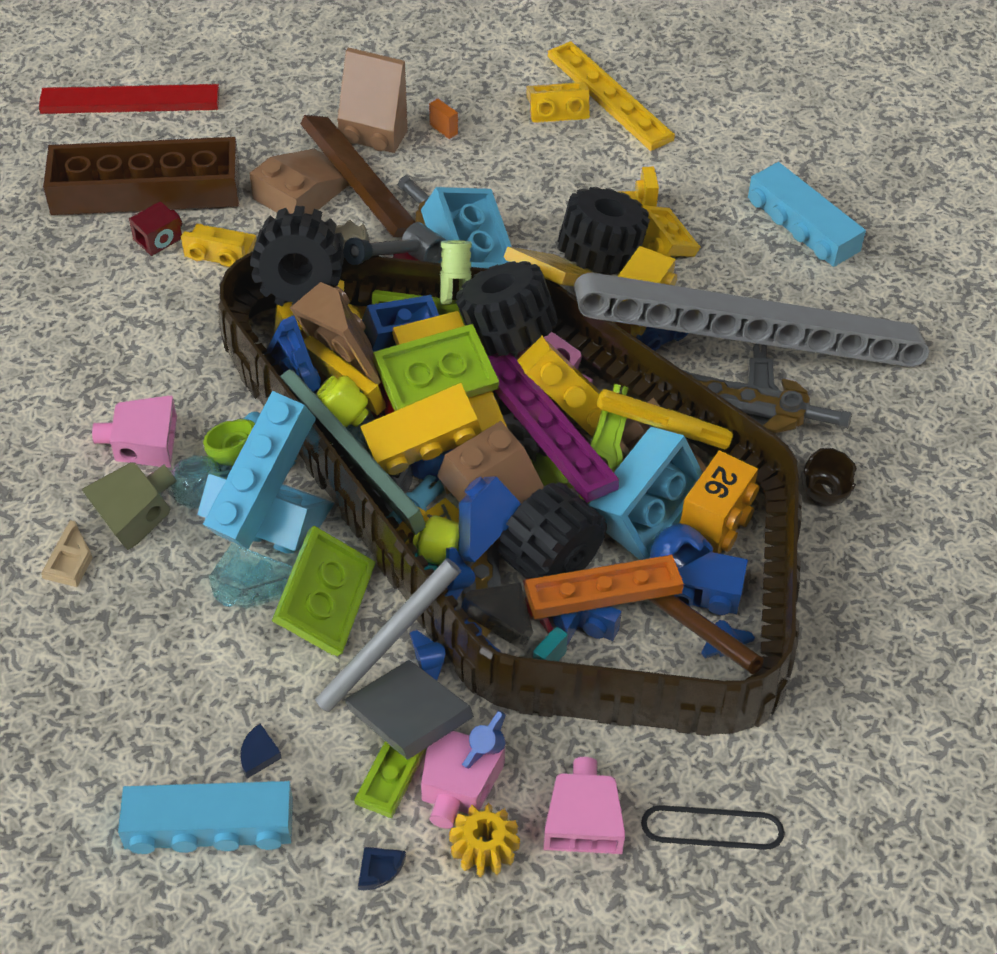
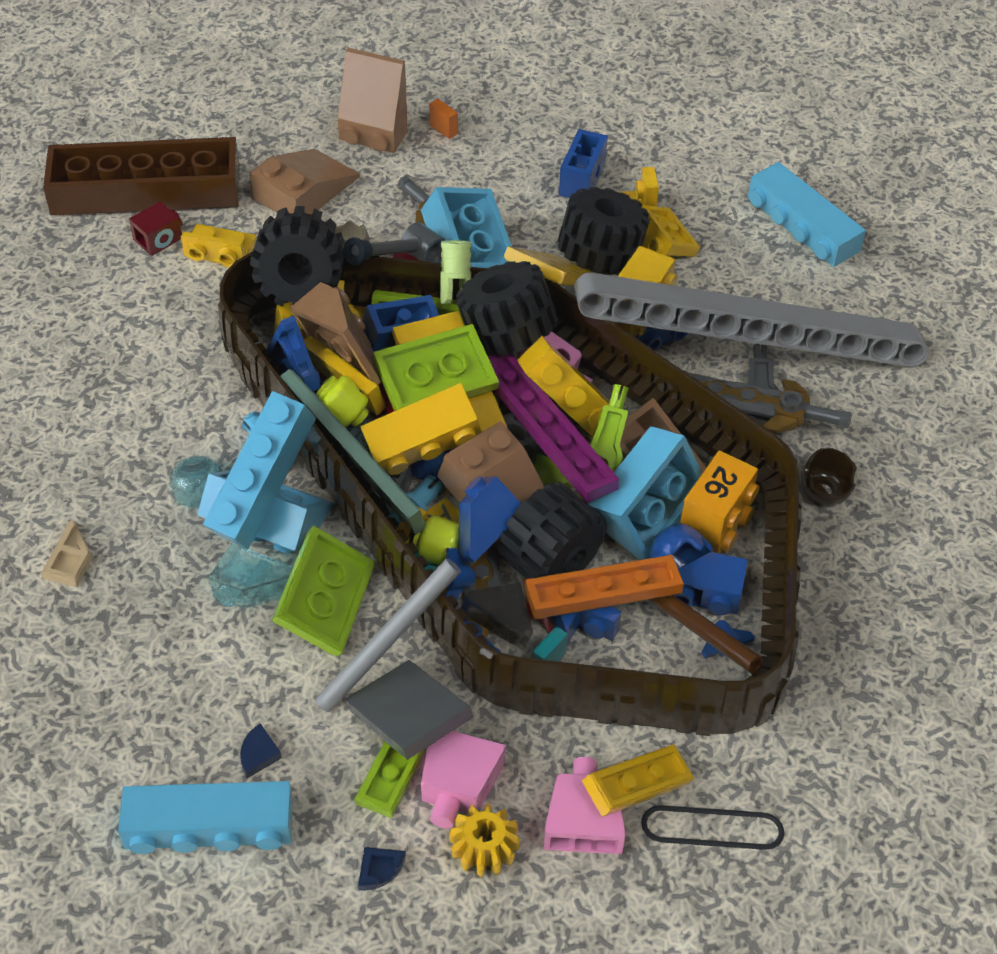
red tile [39,84,220,114] -> none
olive torso [82,462,177,550] -> none
bright pink torso [92,396,177,467] -> none
lime piece [203,419,255,467] -> none
reddish brown tile [300,115,416,237] -> none
blue piece [409,630,445,681] -> none
piece [462,711,506,768] -> none
yellow bracket [526,82,590,123] -> none
yellow tile [548,41,675,151] -> none
yellow axle [597,389,733,449] -> none
none -> blue brick [559,129,608,198]
none -> yellow tile [582,744,695,817]

